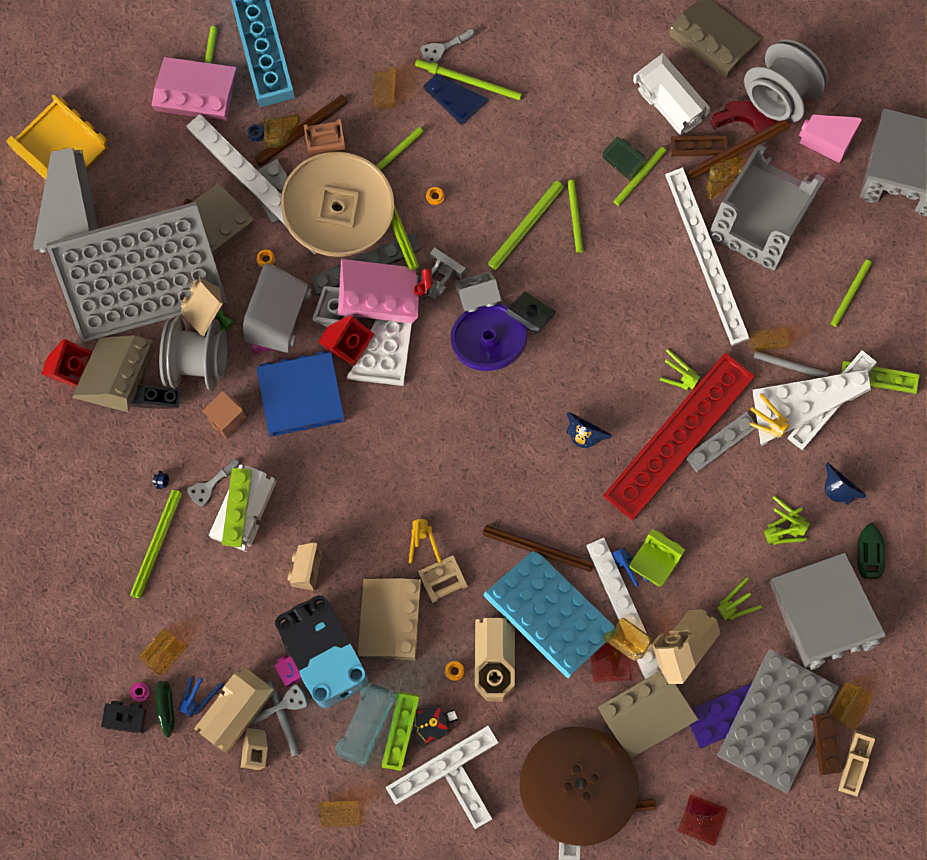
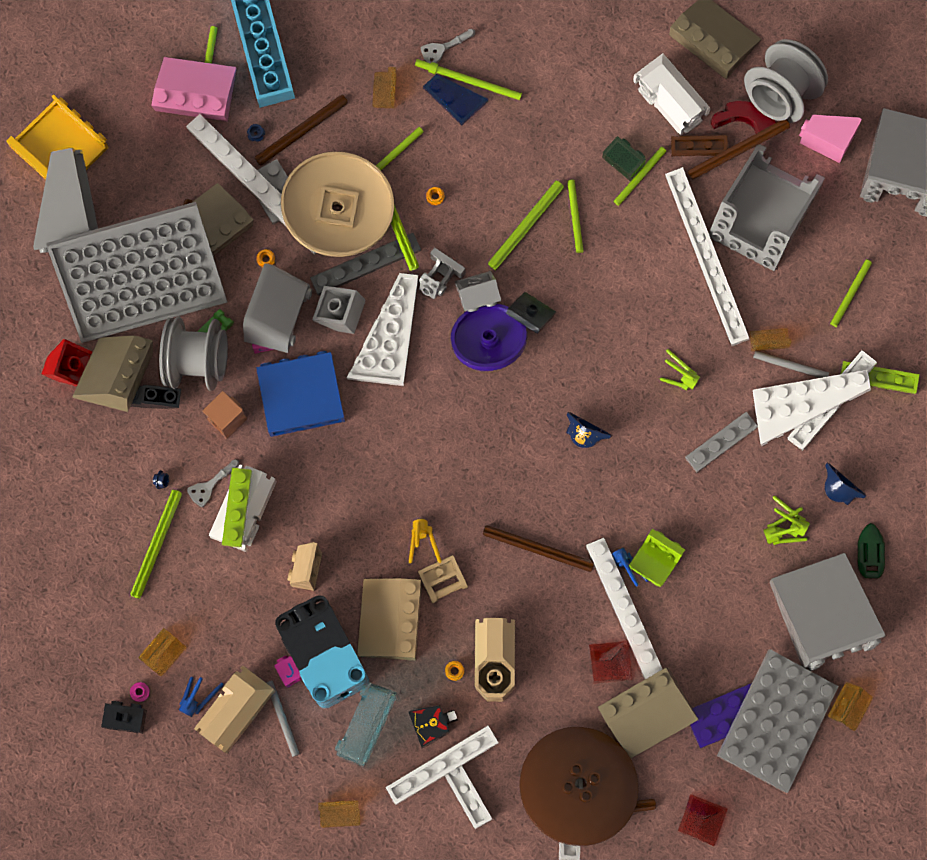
dark green piece [155,681,175,738] -> none
tan slope [180,277,223,336] -> none
tan slope [240,728,268,770] -> none
light grey piece [251,685,308,725] -> none
clear yellow wing [264,114,300,148] -> none
nougat piece [304,119,347,158] -> none
red slope [318,315,374,366] -> none
bright pink slope [338,259,419,323] -> none
lime plate [381,691,419,771] -> none
red arm [414,269,433,296] -> none
medium azure plate [483,551,618,678] -> none
red plate [603,353,755,521] -> none
clear yellow panel [603,618,652,661] -> none
tan brick [652,609,720,684] -> none
clear yellow wing [706,156,744,200] -> none
lime plant [717,577,762,621] -> none
yellow plant [750,393,790,437] -> none
reddish brown plate [812,712,841,775] -> none
tan slope [838,730,875,797] -> none

